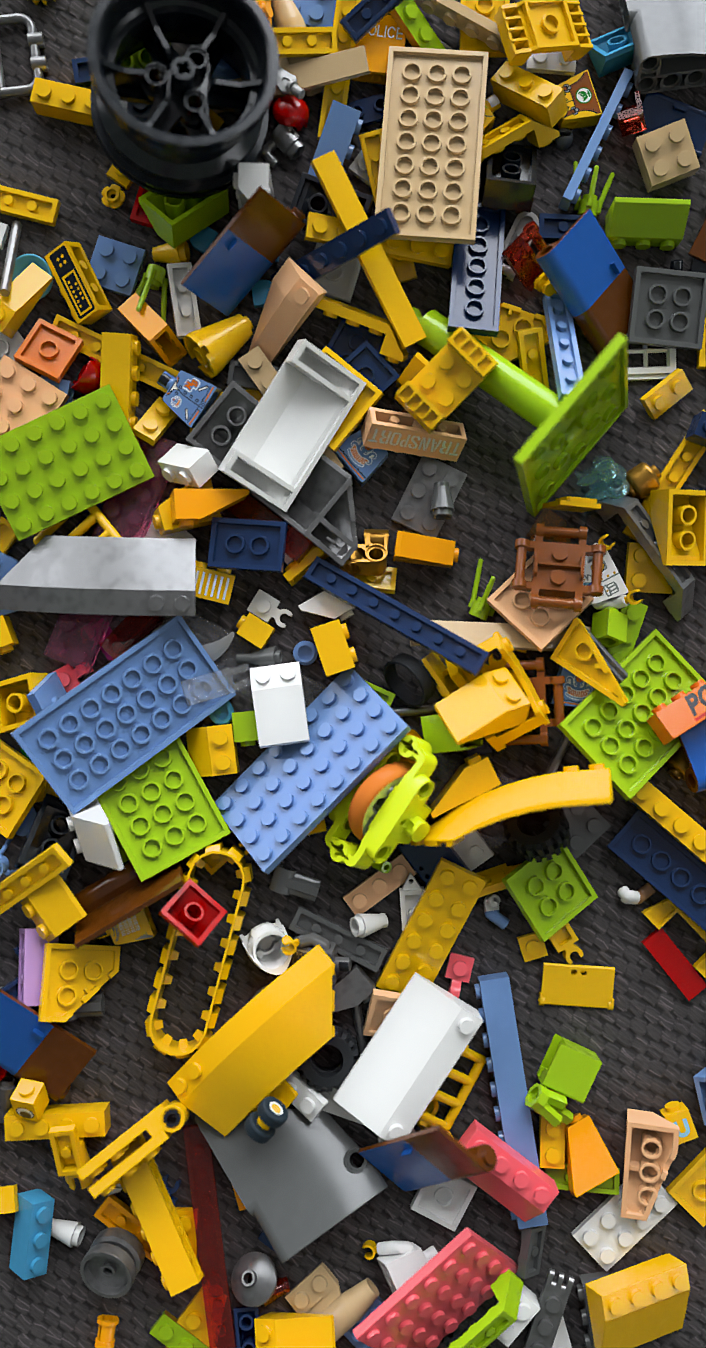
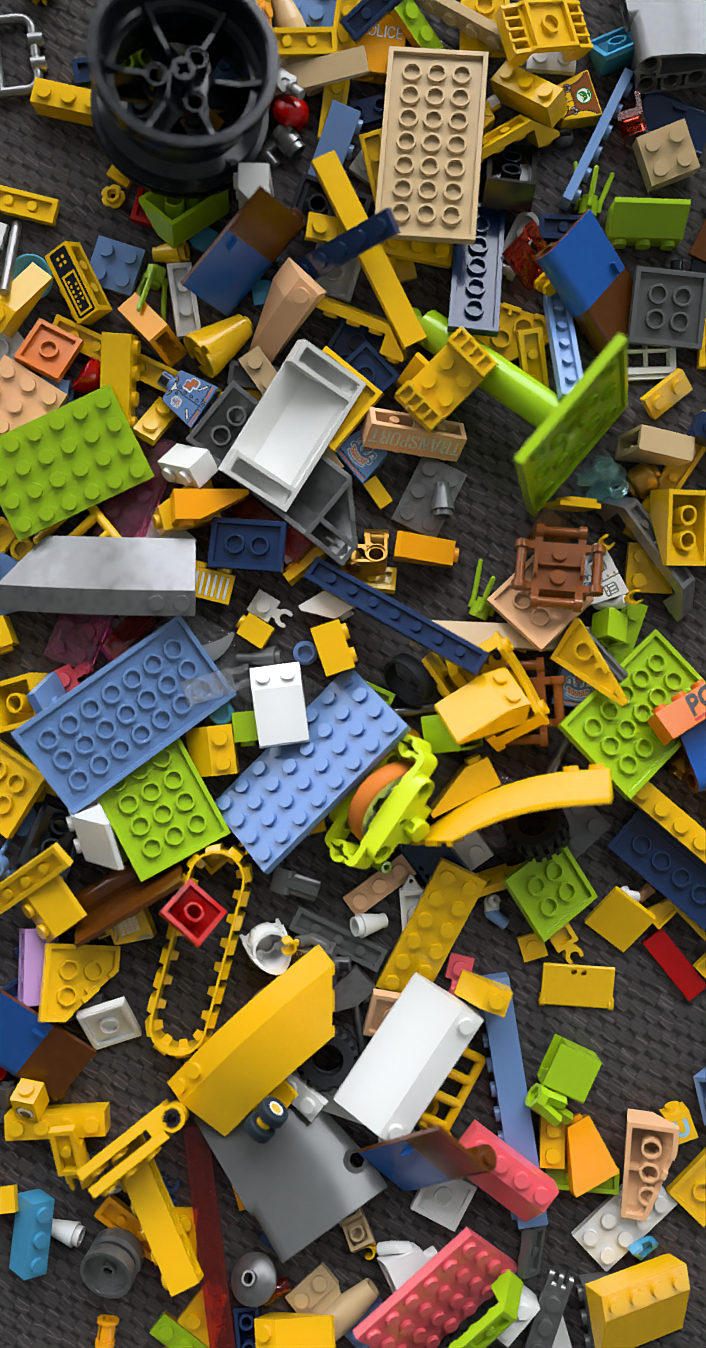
none -> yellow tile [10,538,35,561]
none -> white tile [76,996,142,1050]
none -> tan slope [339,1207,376,1253]
none -> yellow piece [363,475,393,511]
none -> yellow slope [454,969,513,1017]
none -> yellow tile [584,886,656,953]
none -> tan slope [615,424,696,467]
none -> dark azure tile [627,1236,659,1260]

